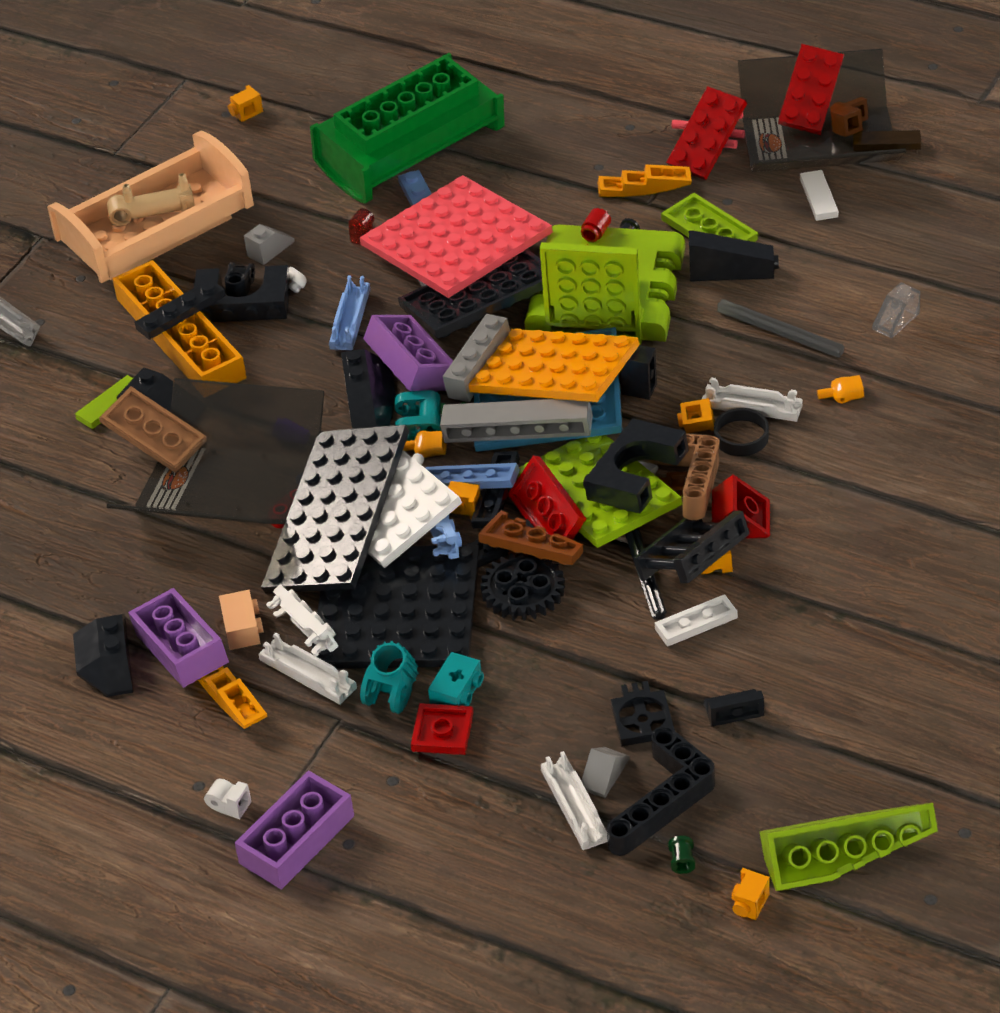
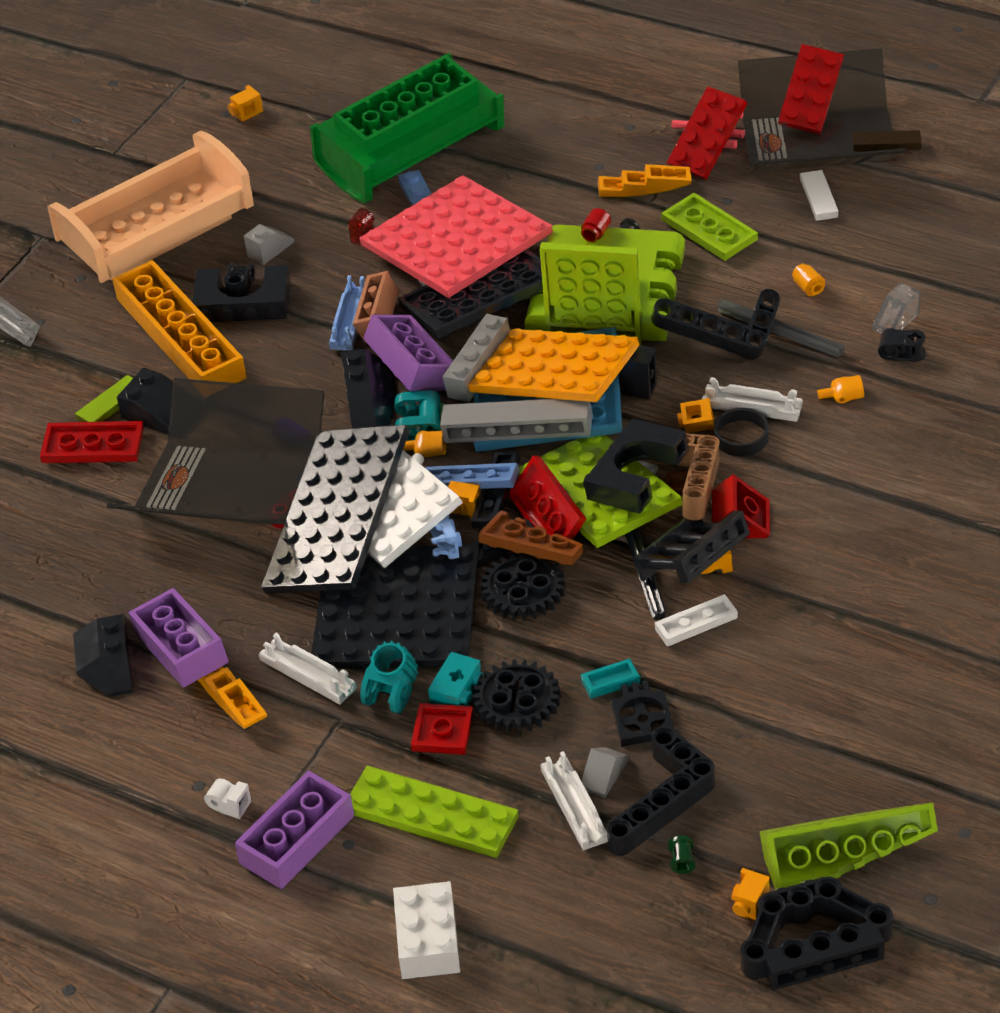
medium nougat tile [99,386,207,473] -> none
tan piece [107,173,195,226] -> none
black plate [135,278,226,340] -> none
light nougat brick [219,590,264,650] -> none
white piece [266,584,339,656] -> none
white arm [288,267,307,293] -> none
black slope [689,231,779,282] -> none
black panel [704,689,764,727] -> none
reddish brown brick [830,97,869,137] -> none
none -> red plate [40,421,144,463]
none -> lime plate [350,766,519,858]
none -> nougat brick [353,271,400,344]
none -> white brick [393,881,460,979]
none -> black gear [473,659,561,734]
none -> teal tile [580,658,641,699]
none -> black beam [651,289,780,359]
none -> black brick [740,877,893,991]
none -> light orange brick [792,264,825,296]
none -> black piece [878,328,926,362]

